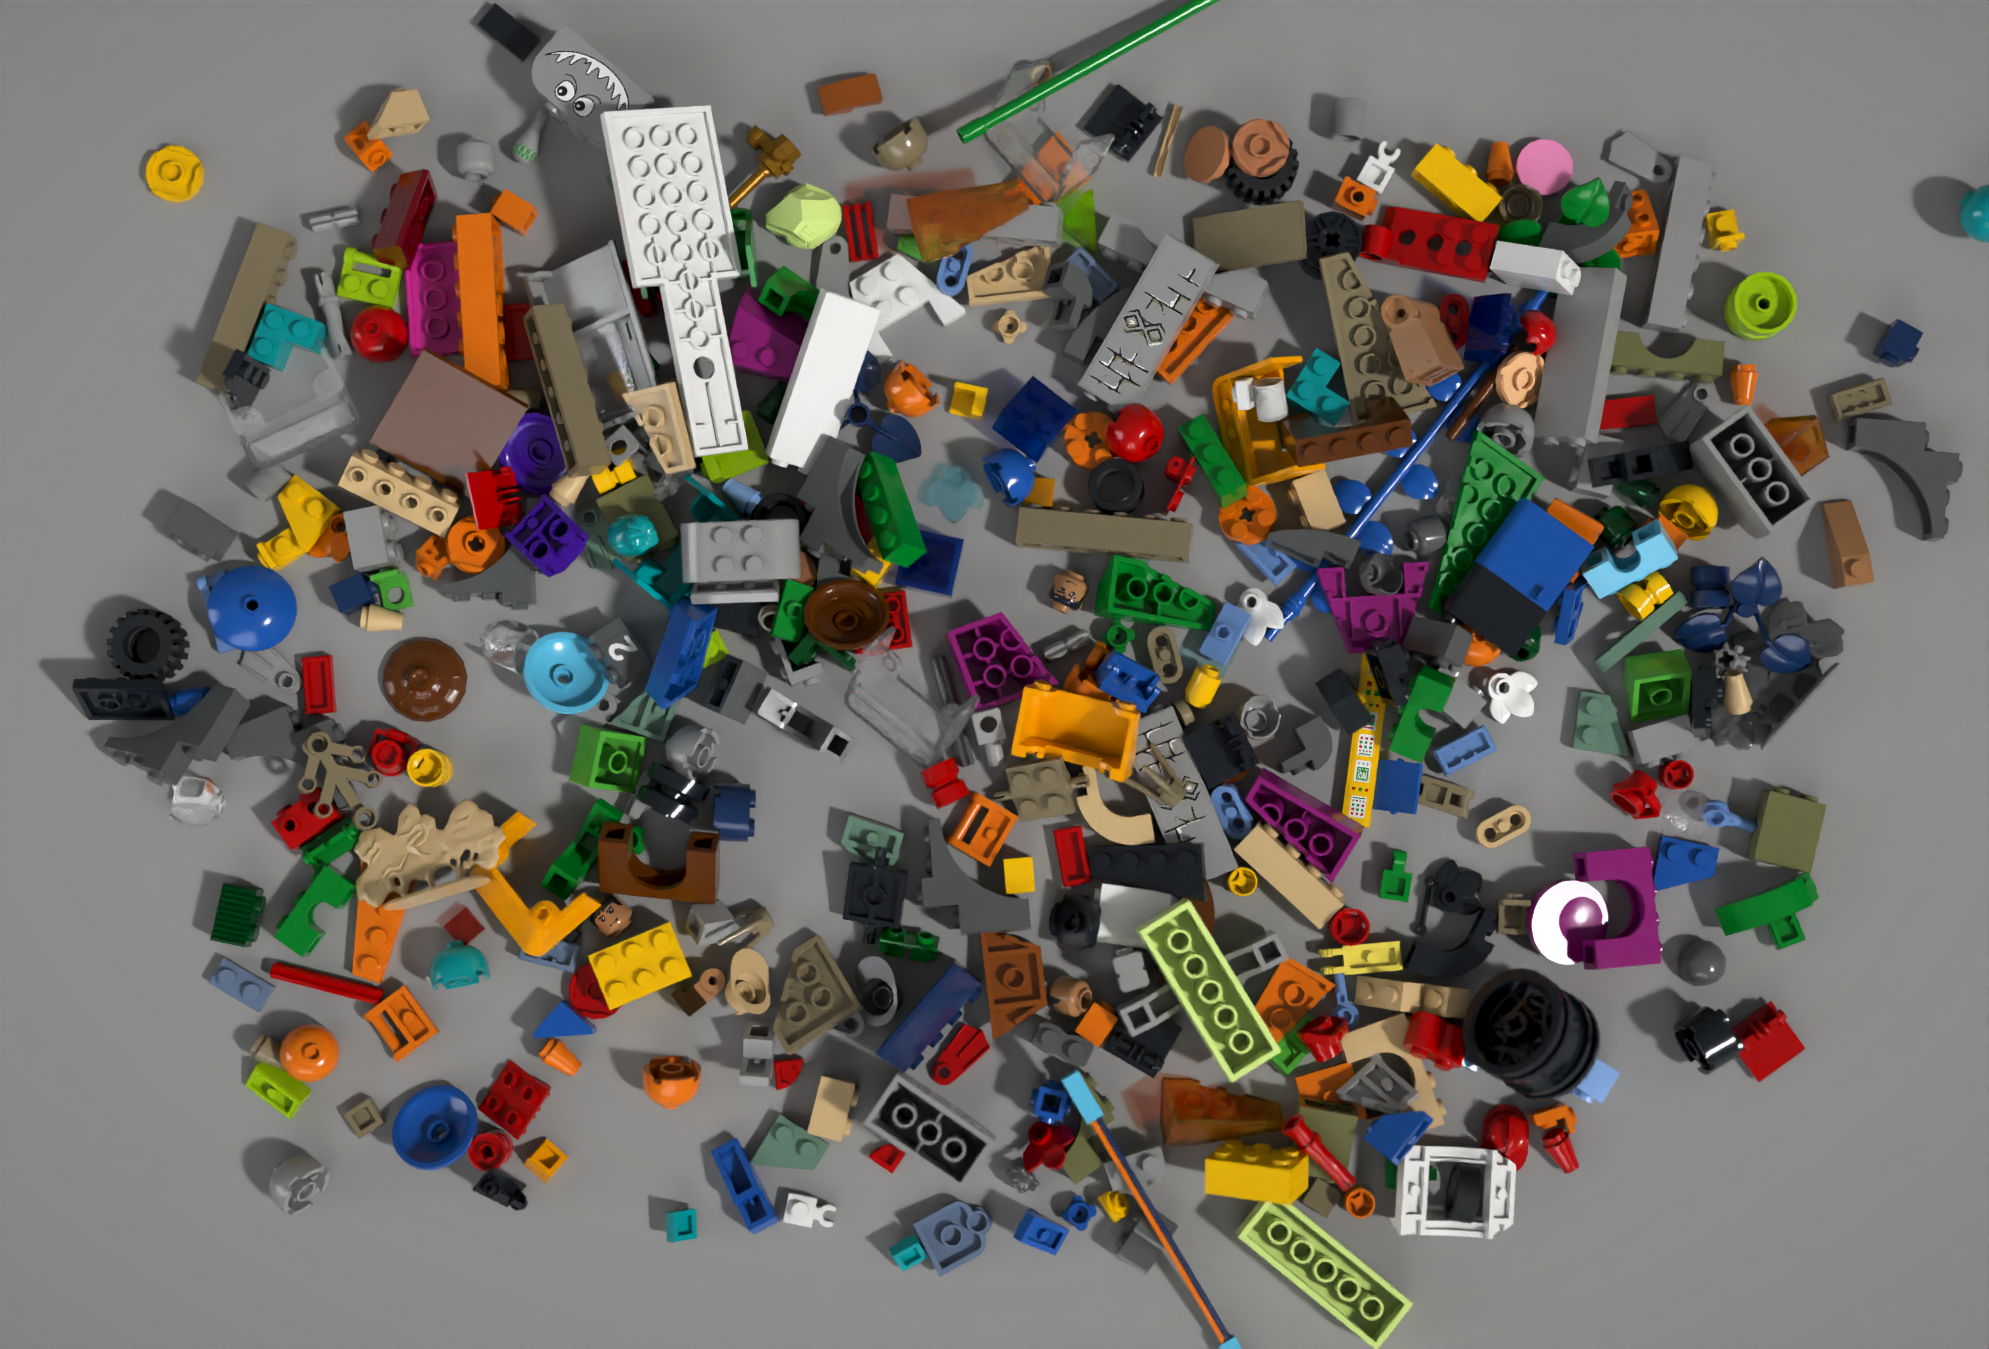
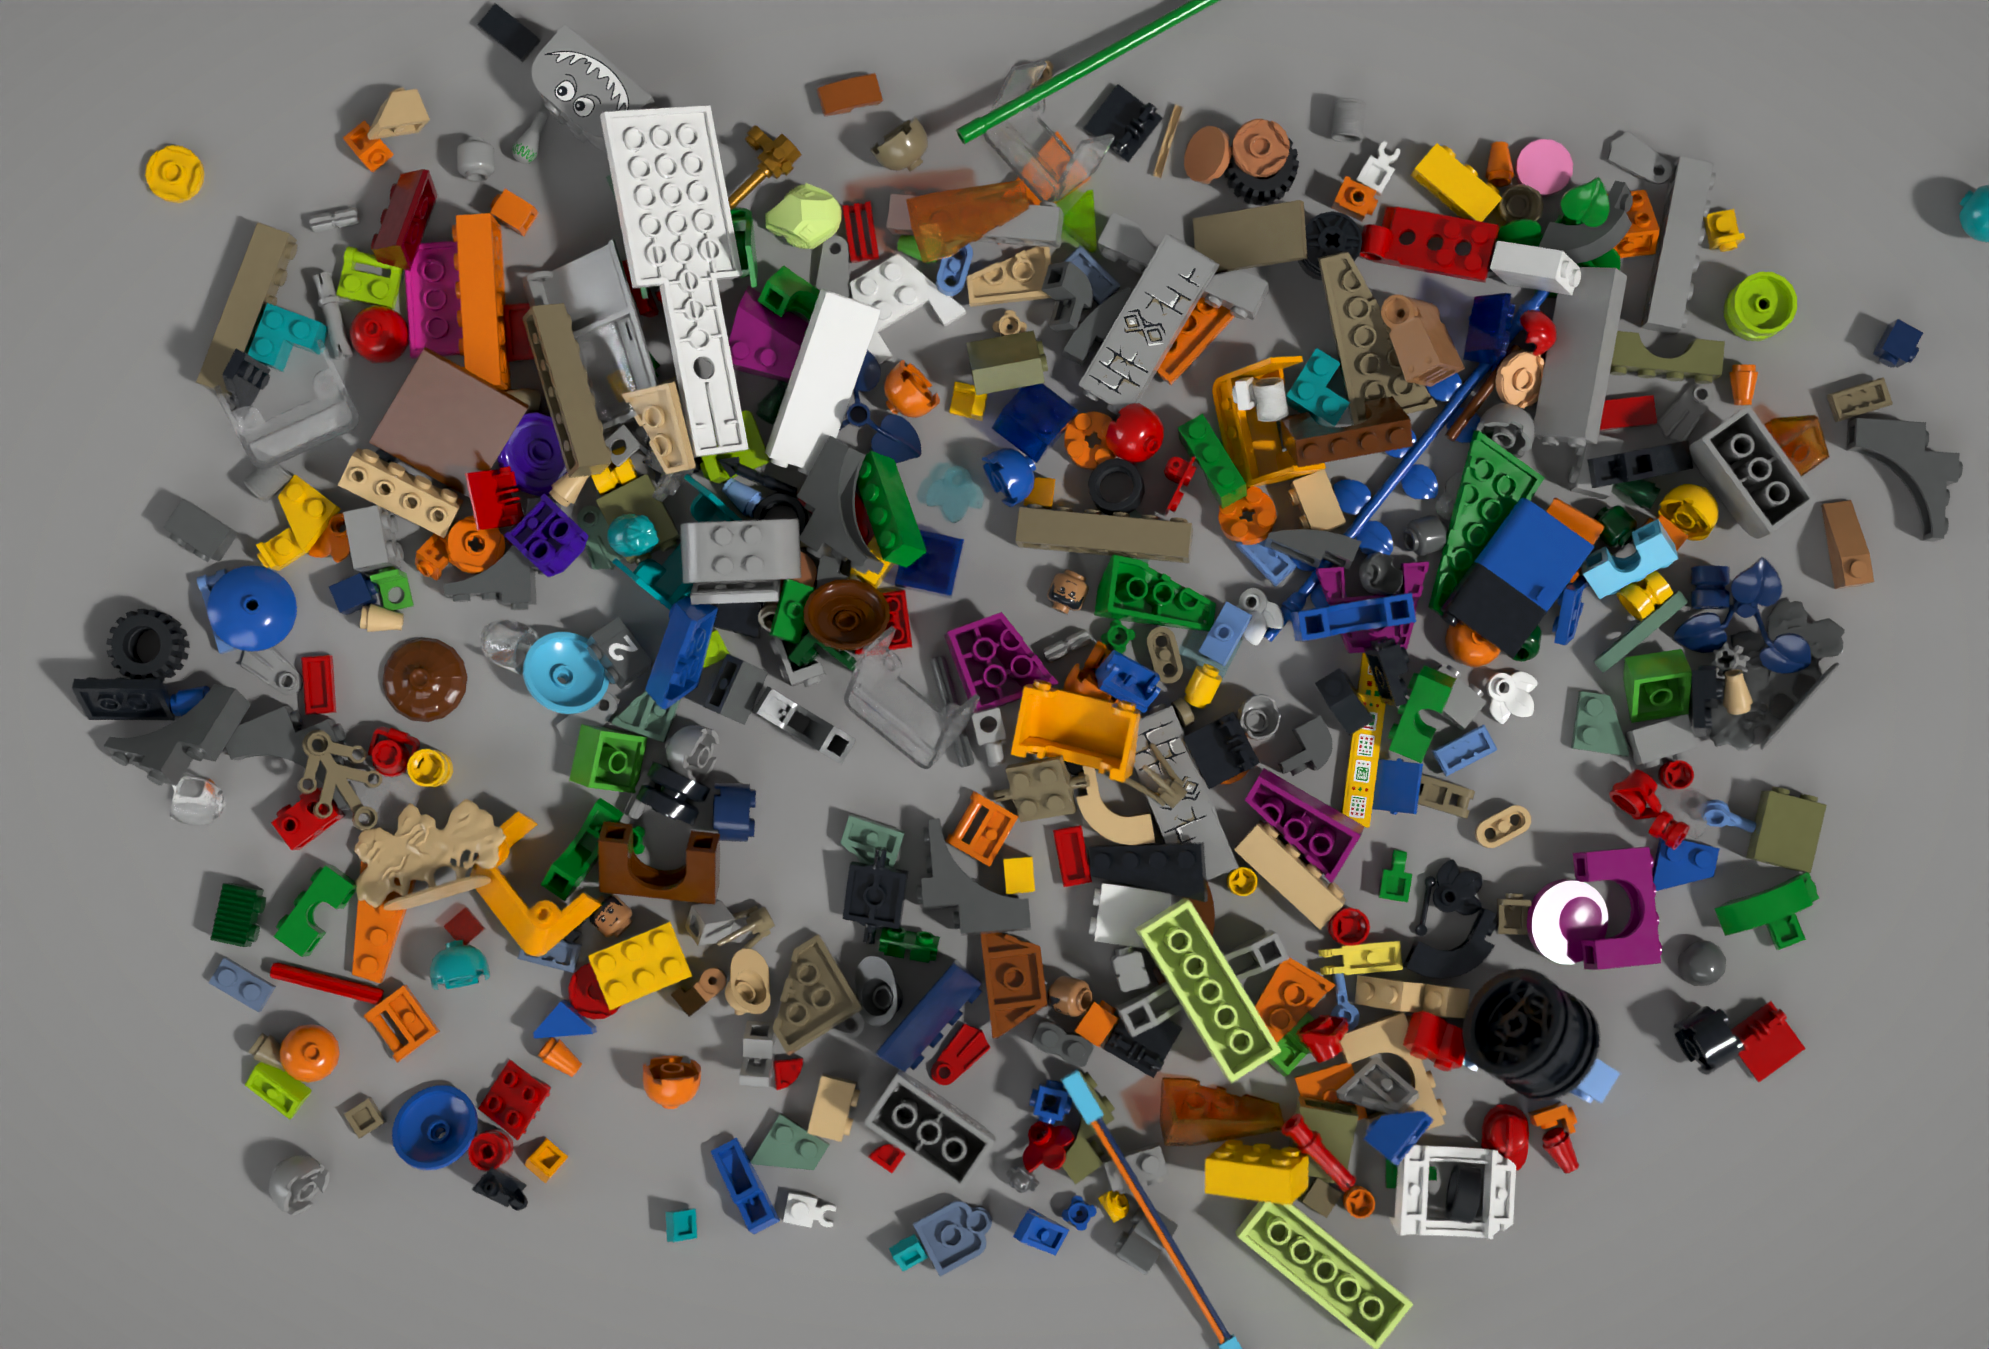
green hinge [301,816,360,871] -> none
red wheel [920,757,971,810] -> none
black plate [1049,893,1101,952] -> none
medium blue plate [1211,782,1254,839] -> none
dark grey brick [1401,616,1474,669] -> none
red plate [1438,294,1469,351] -> none
none -> black piece [717,457,798,497]
none -> olive brick [966,330,1048,395]
none -> blue arch [1291,593,1416,641]
none -> red wheel [1648,810,1690,850]

